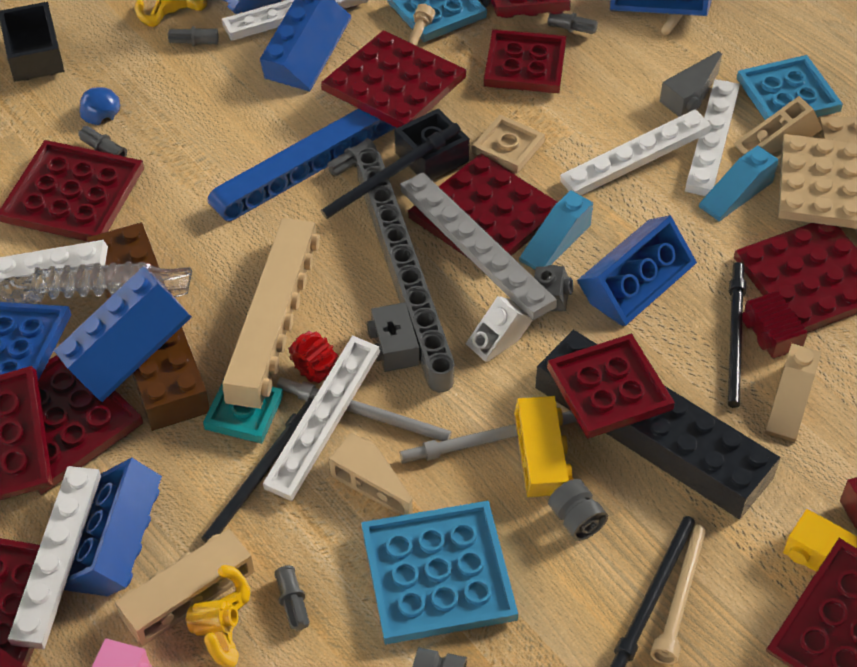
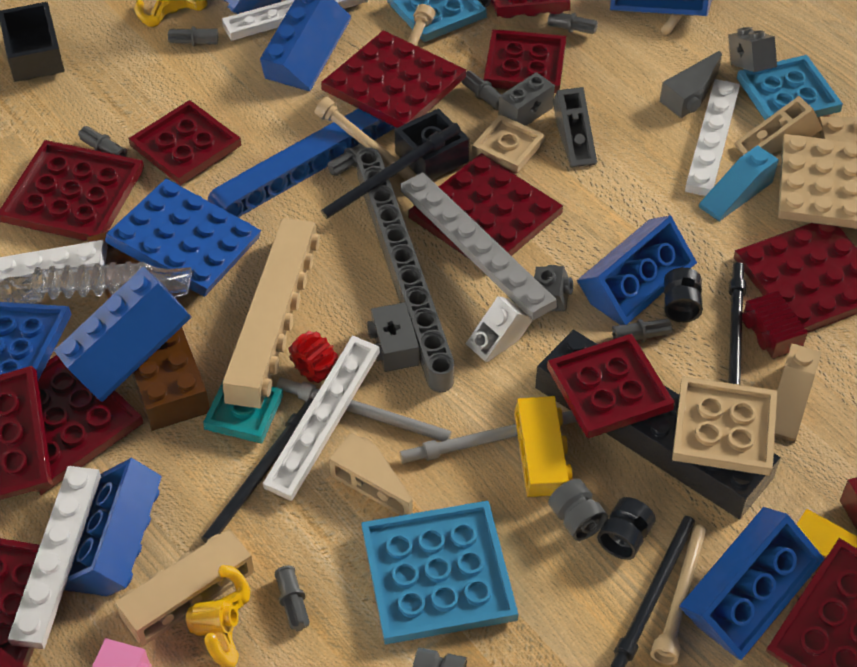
blue hair [79,87,120,125] -> none
dark azure slope [519,190,593,270] -> none
white plate [560,109,711,196] -> none
none -> blue plate [105,178,261,297]
none -> dark red plate [128,100,242,186]
none -> tan piece [314,97,416,181]
none -> dark grey axle [462,71,502,110]
none -> dark grey brick [498,72,555,126]
none -> dark grey slope [553,87,597,167]
none -> black wheel [597,497,656,560]
none -> dark grey axle [612,318,672,343]
none -> black wheel [664,267,703,323]
none -> tan plate [672,376,777,476]
none -> blue slope [679,507,825,660]
none -> dark grey brick [728,27,777,72]

